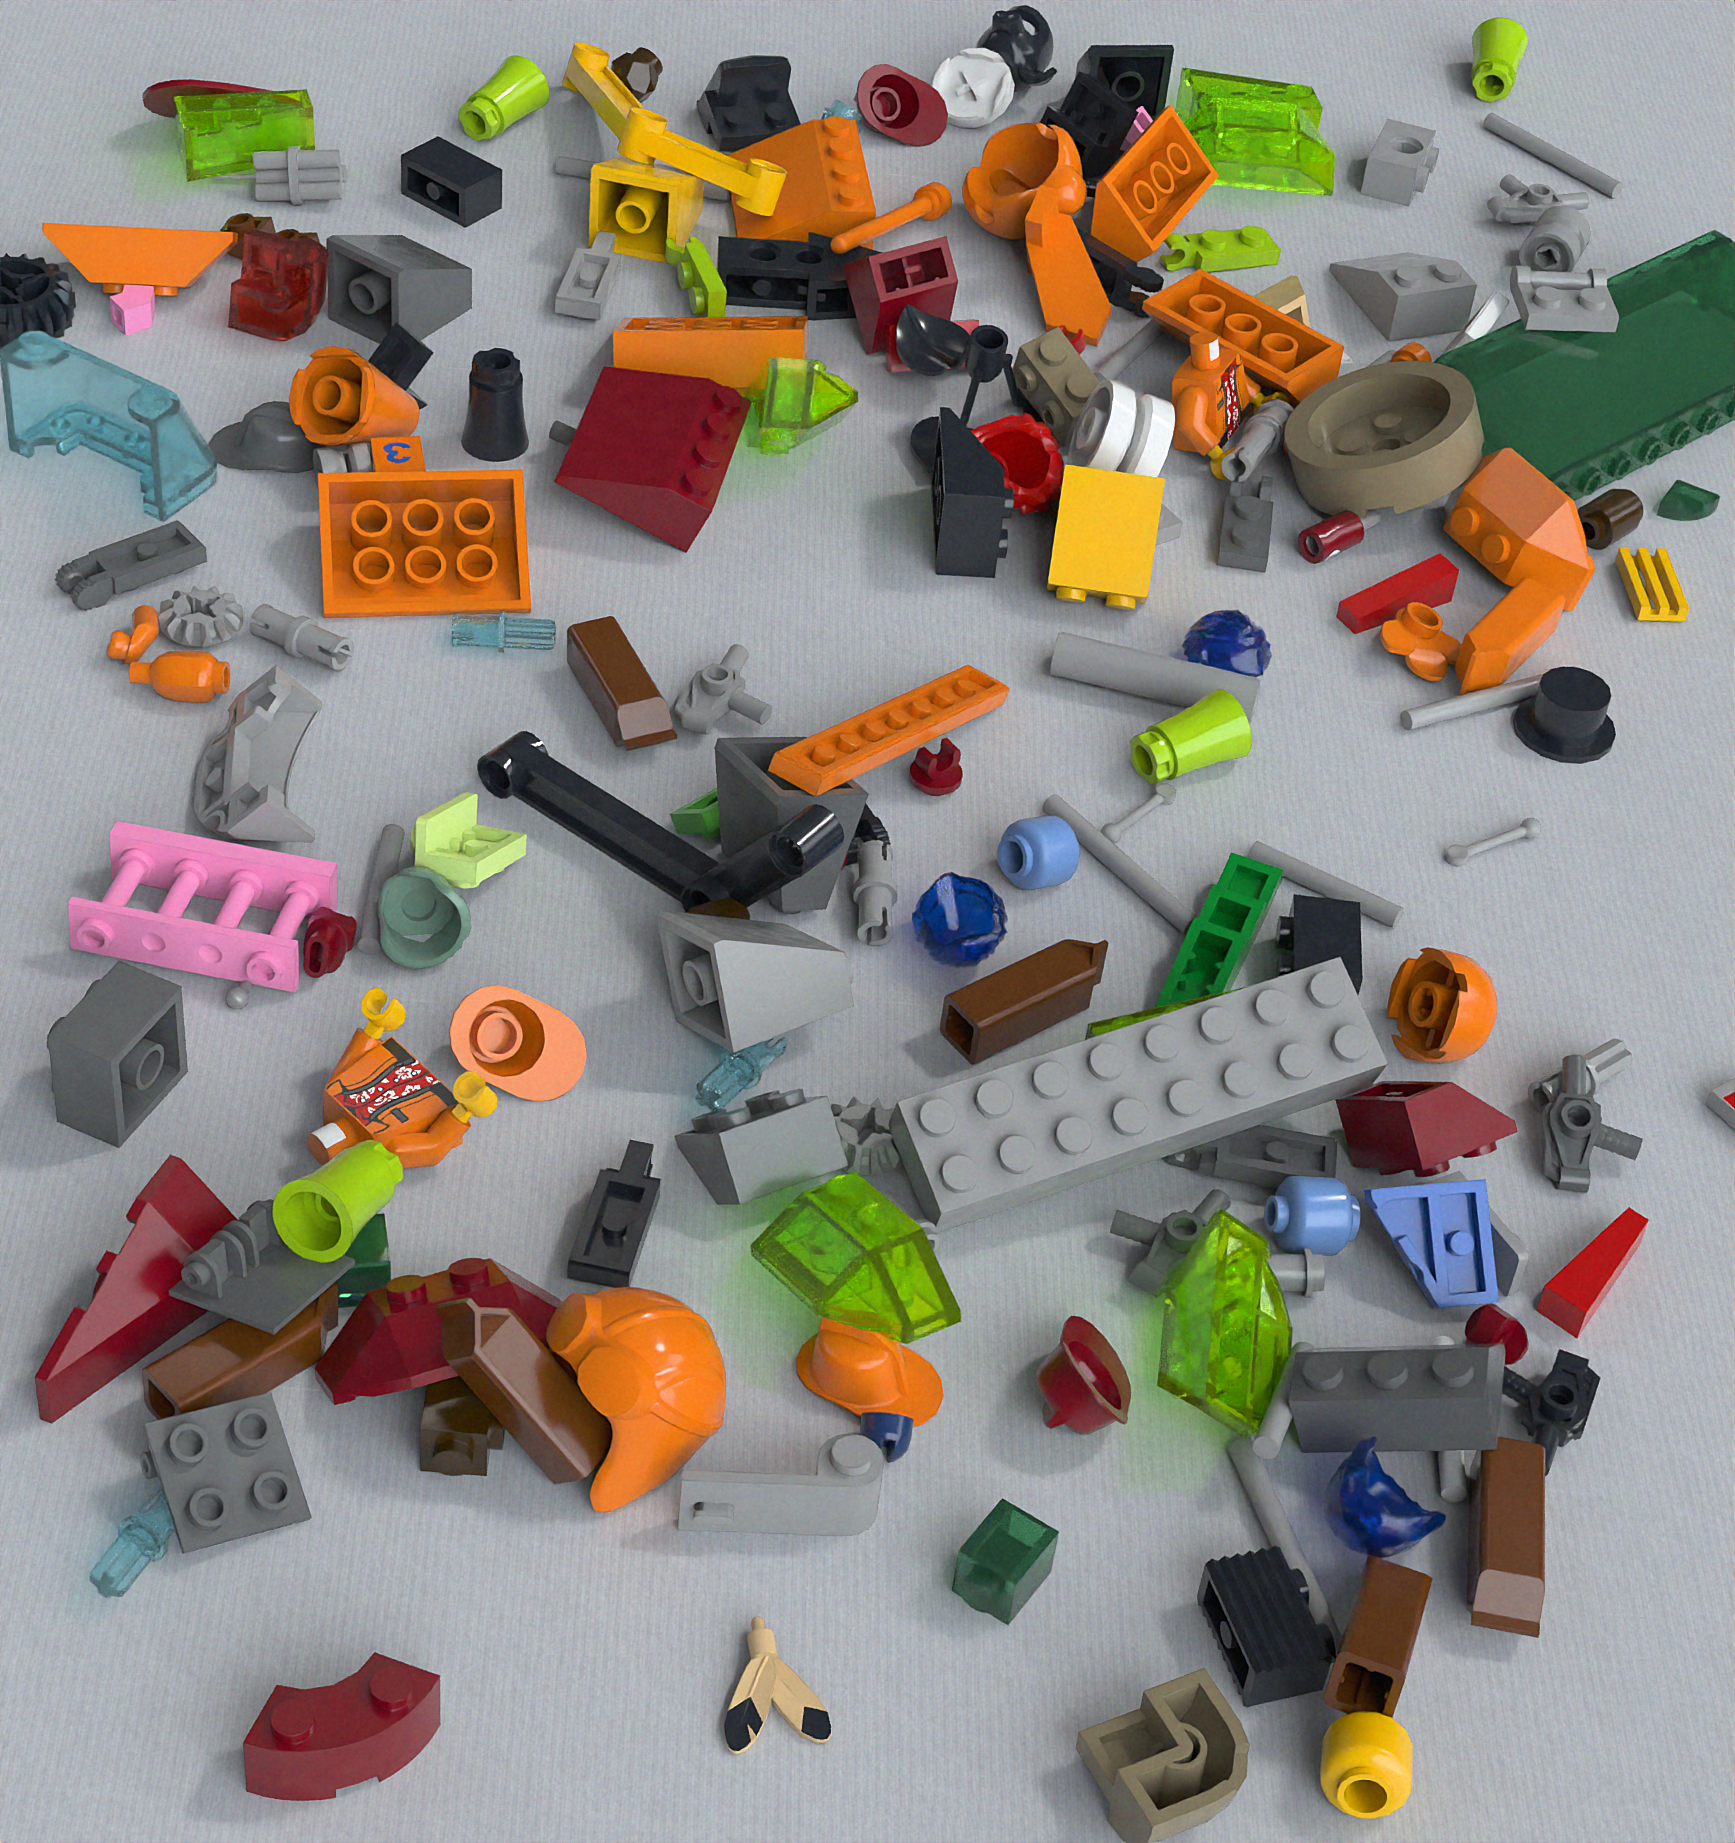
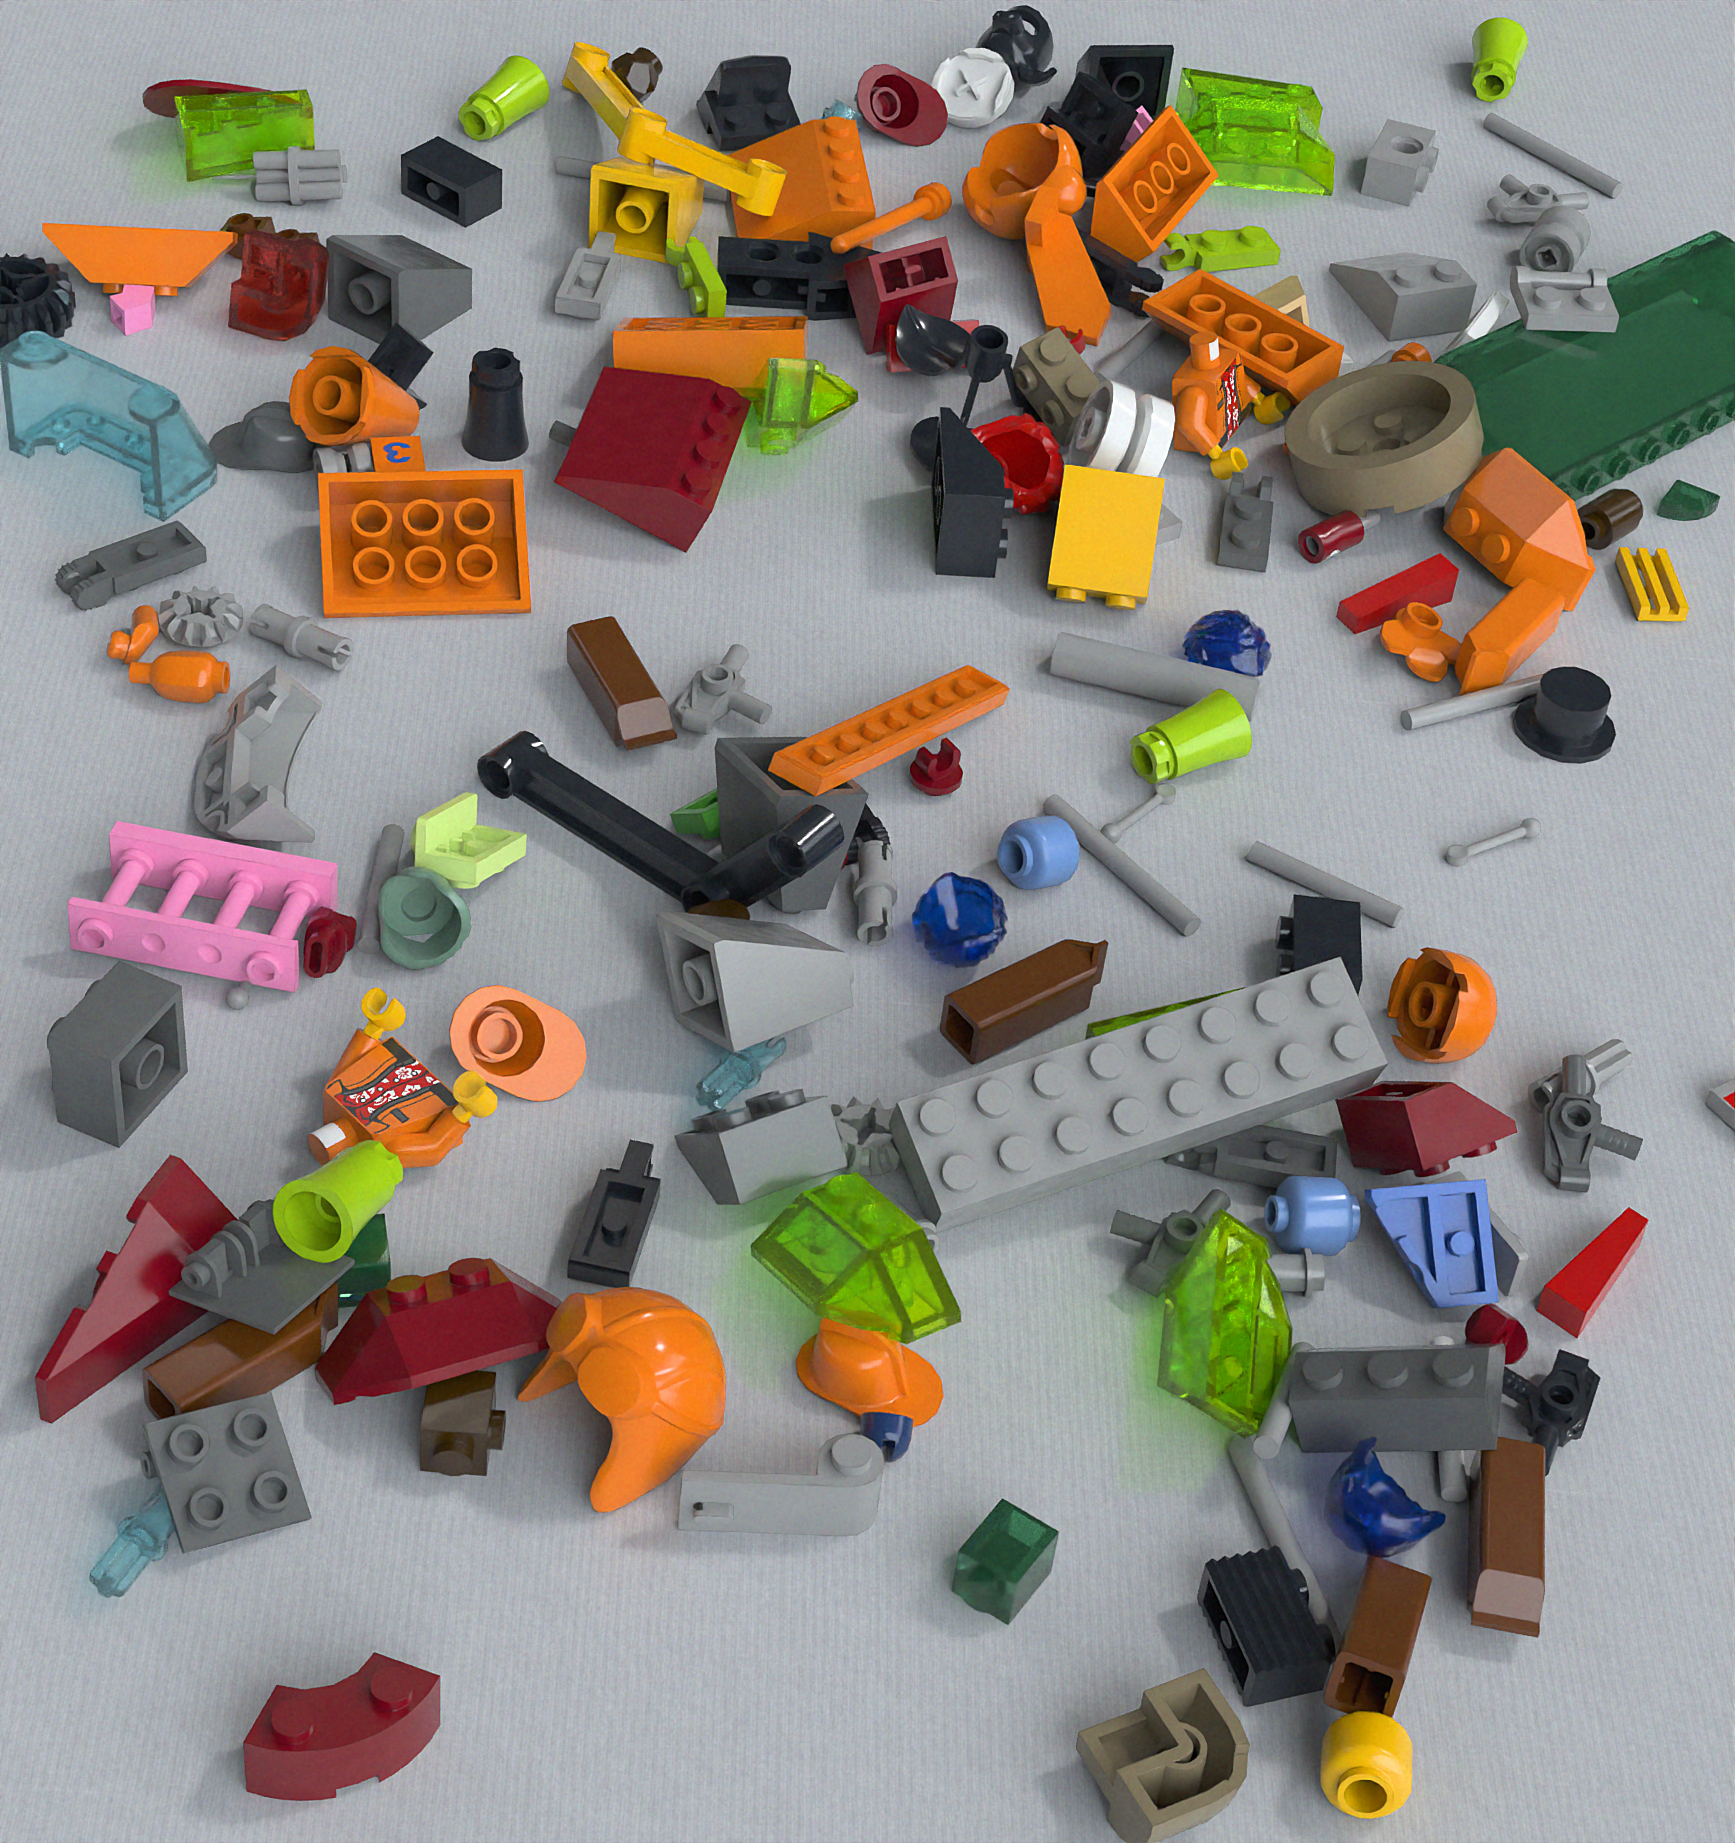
reddish brown piece [434,1297,613,1484] -> none
clear light blue axle [452,611,556,653] -> none
tan piece [724,1616,831,1755] -> none
dark red piece [1035,1316,1131,1435] -> none
green slope [1153,852,1283,1016] -> none
light grey pin [1221,399,1293,482] -> none

